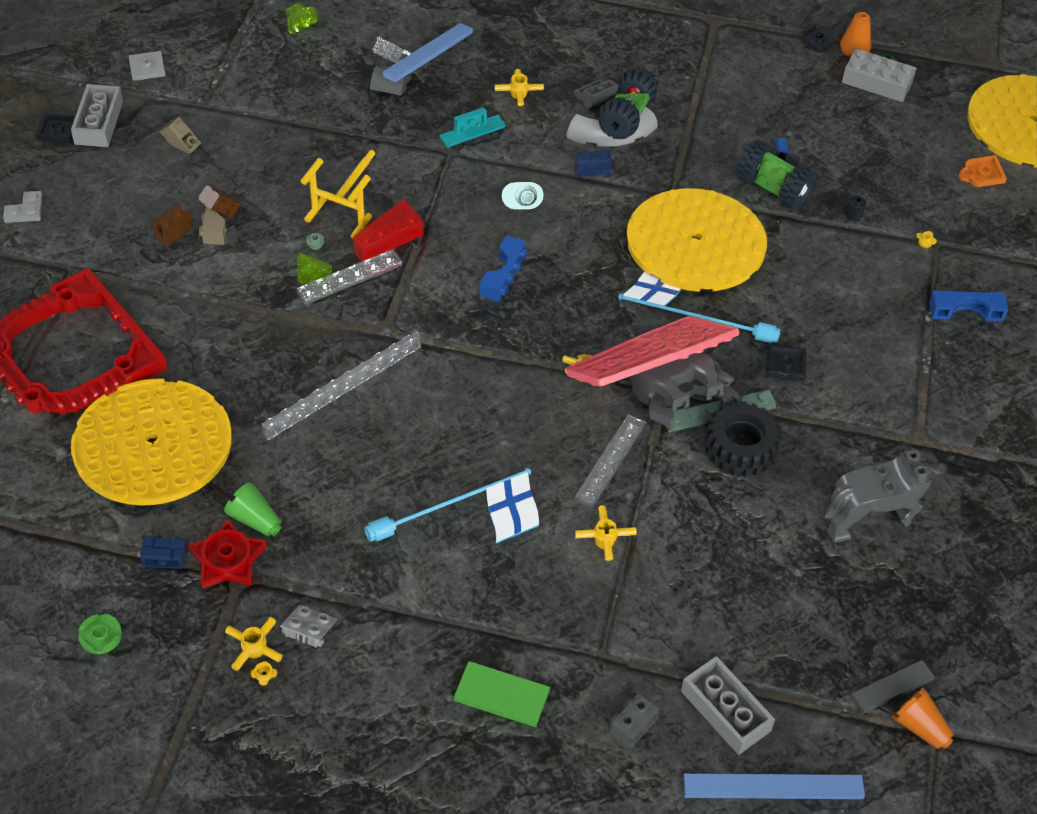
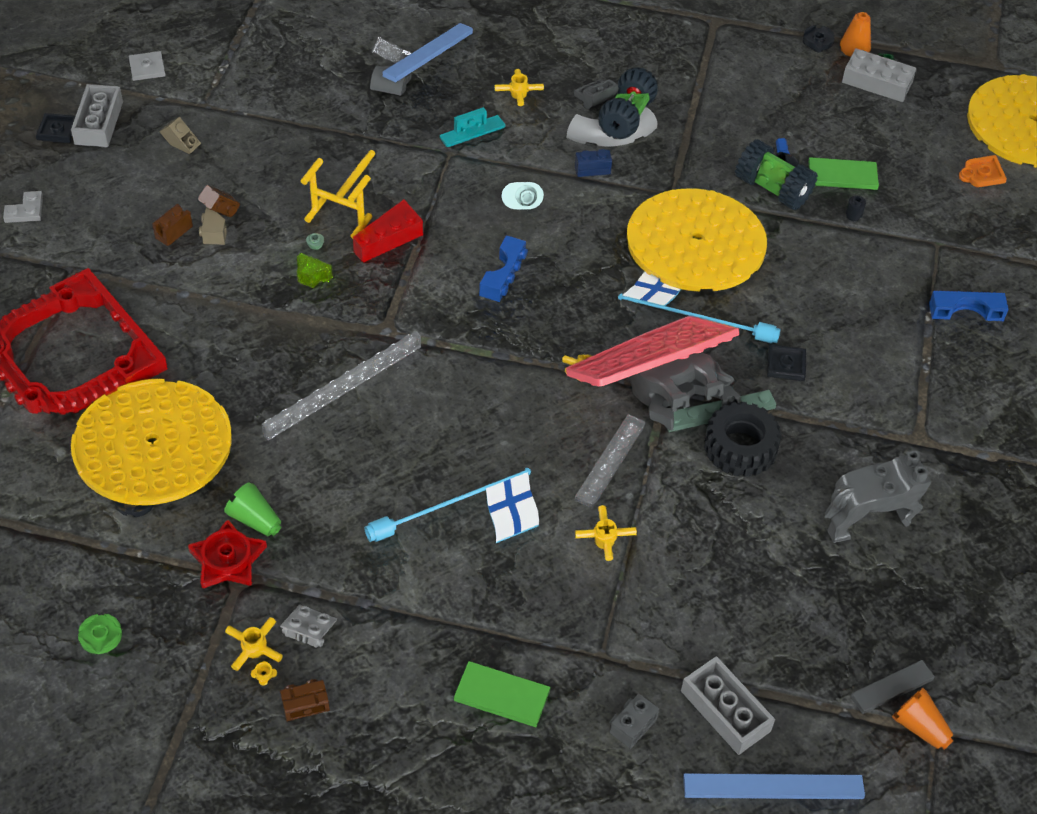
dark blue brick [140,535,188,569] -> none
clear neon green brick [286,3,317,34] -> none
clear plate [297,250,402,305] -> none
yellow plate [916,231,937,248] -> none
none -> reddish brown brick [280,679,330,721]
none -> bright green tile [808,157,879,190]

